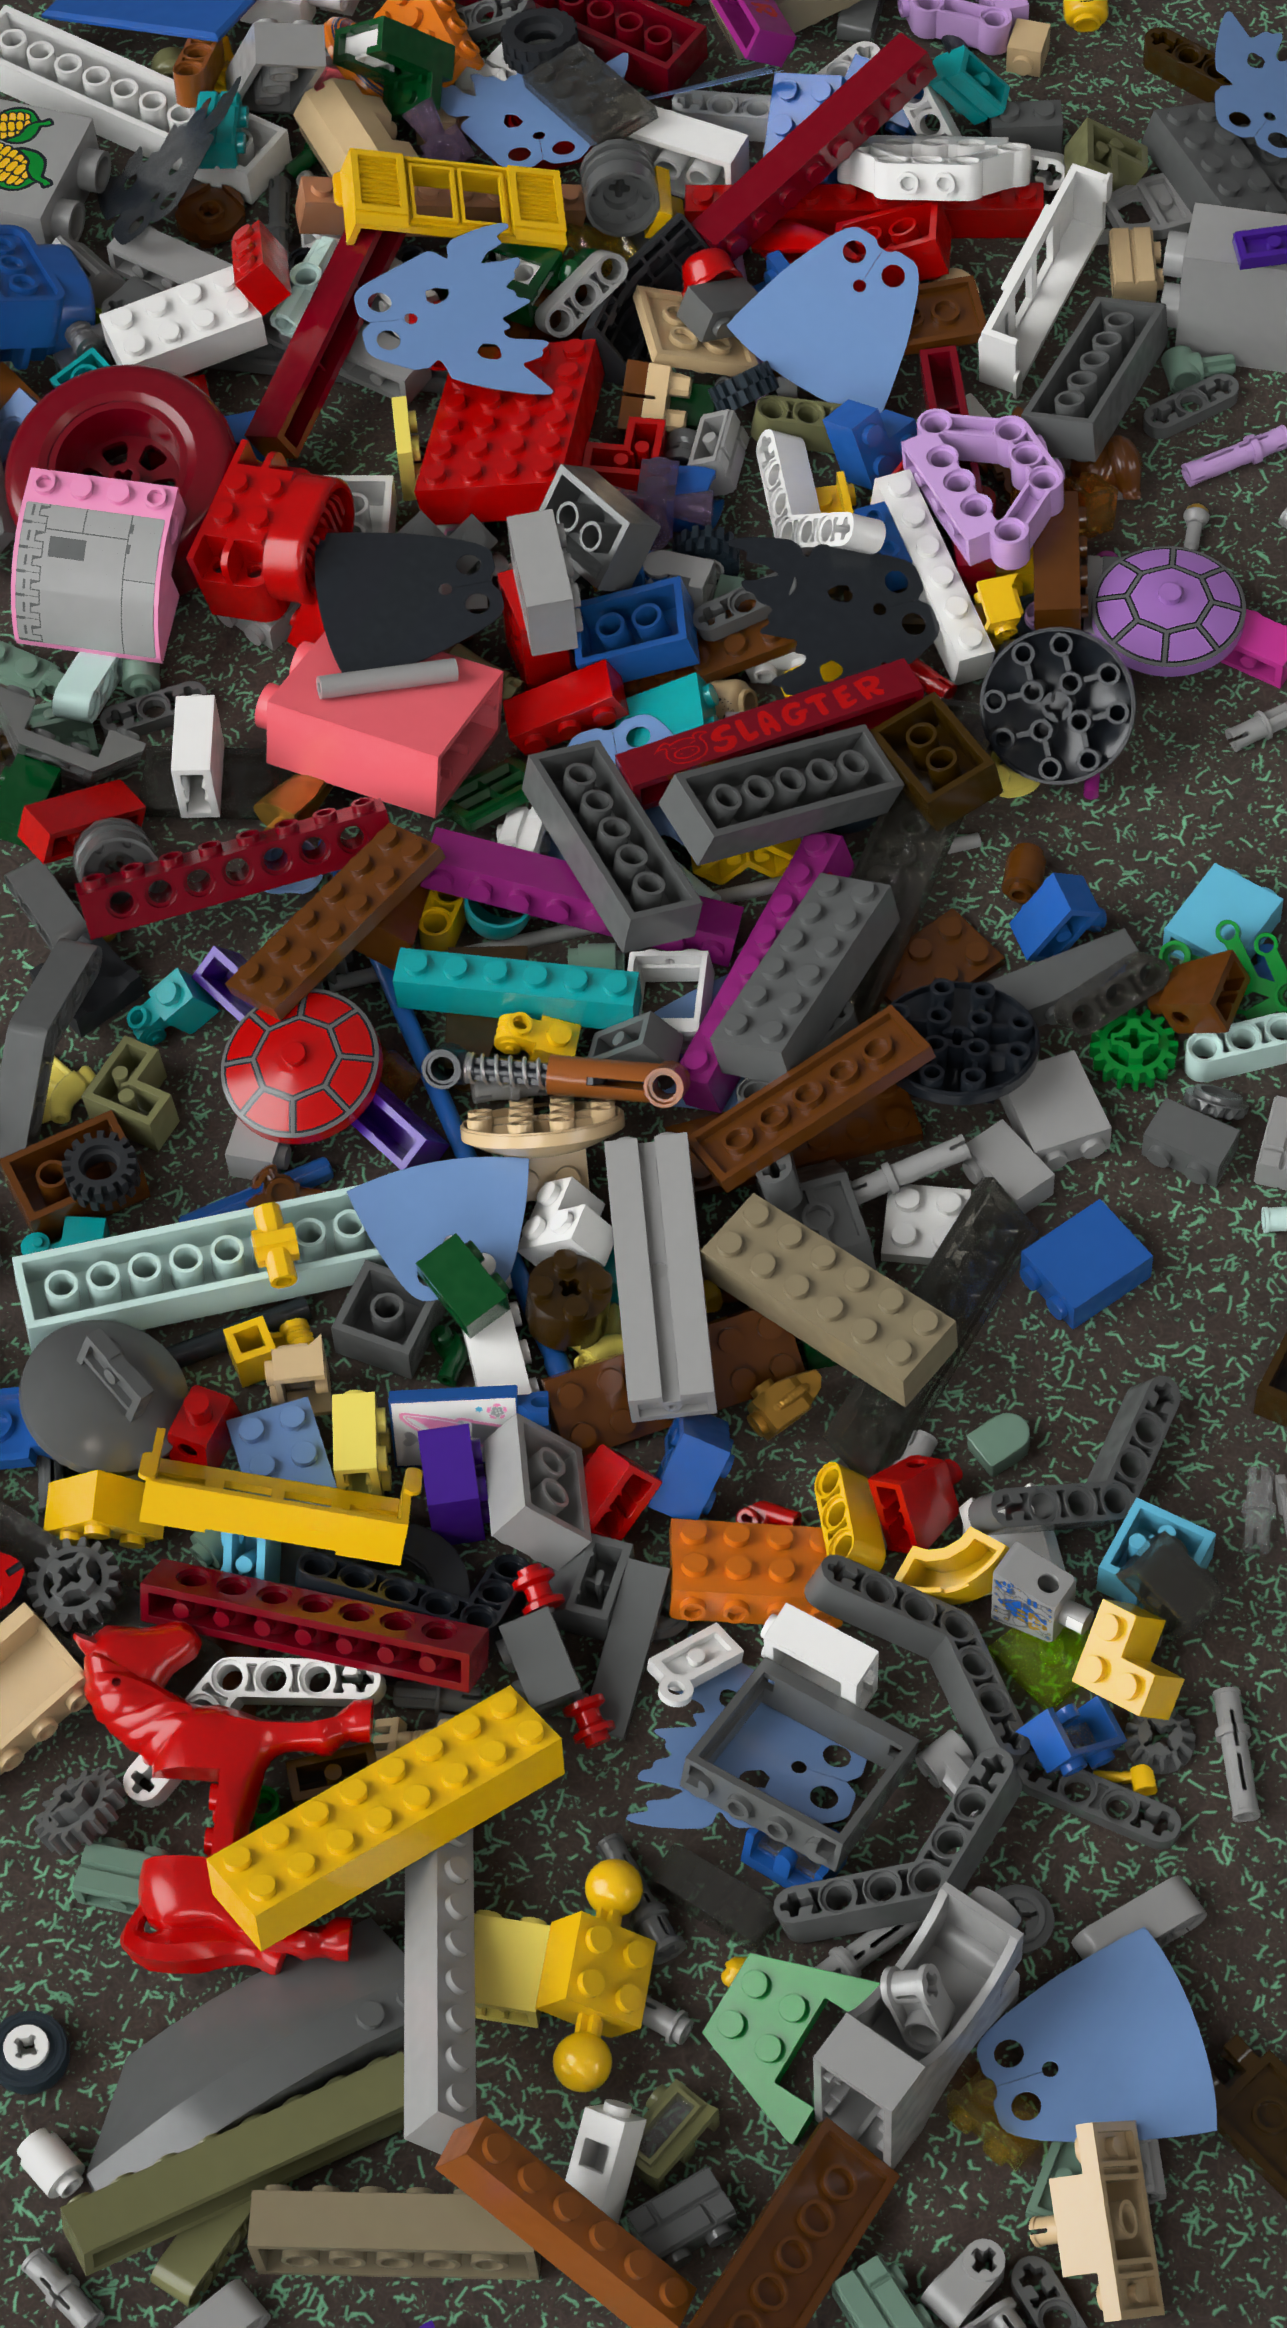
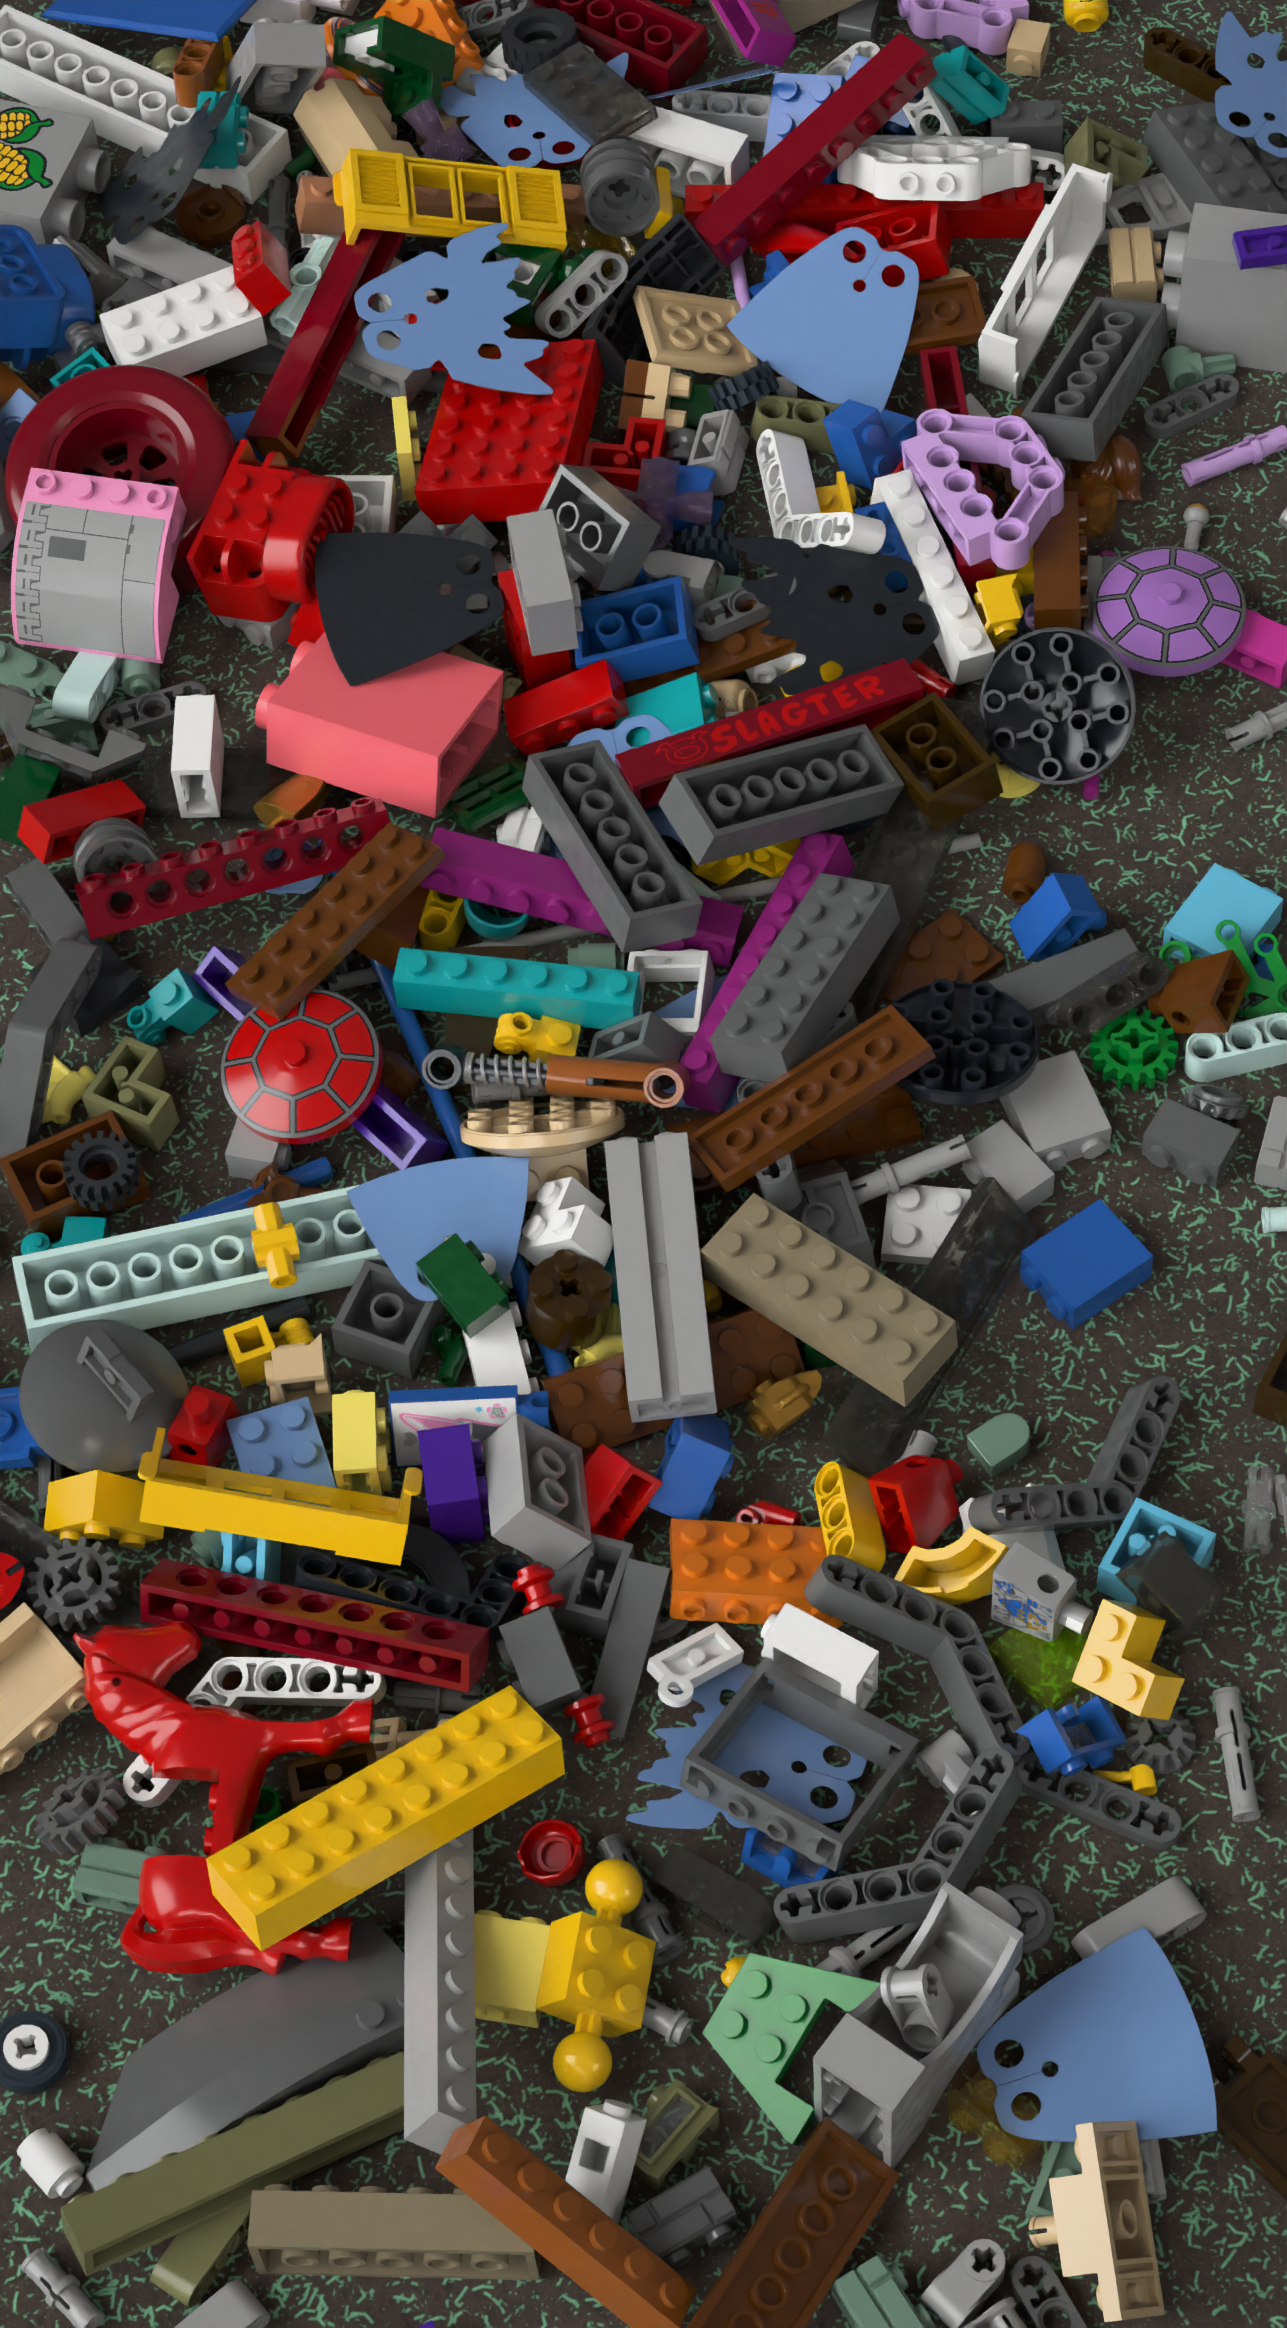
light grey piece [316,658,459,699] -> none
dark grey brick [676,277,758,343] -> none
red helmet [681,248,743,297] -> none
none -> red hair [516,1819,586,1888]

